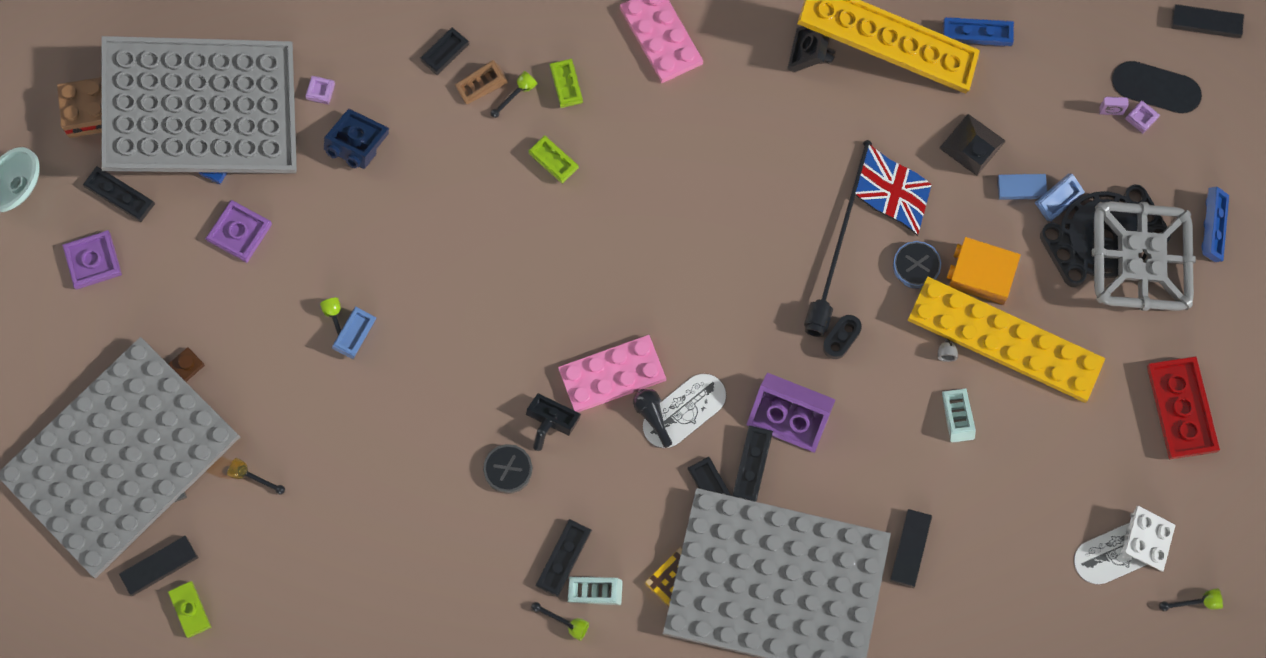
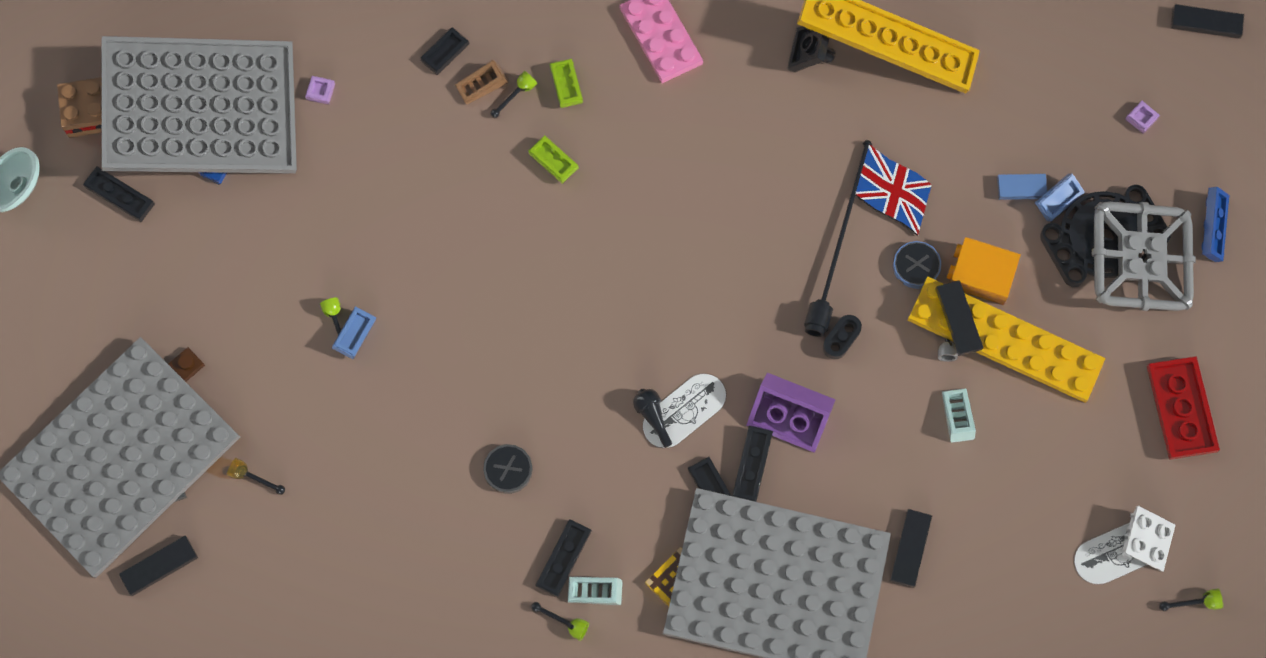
medium lavender tile [62,230,122,290] -> none
lime plate [168,581,212,638] -> none
medium lavender tile [205,200,272,263] -> none
dark blue plate [324,108,389,169] -> none
black plate [526,393,581,451] -> none
bright pink plate [558,335,666,412] -> none
black slope [939,114,1005,176] -> none
blue plate [943,17,1014,46] -> none
lavender tile [1099,97,1128,115] -> none
black sticker [1112,61,1202,113] -> none
none -> black tile [935,280,983,356]

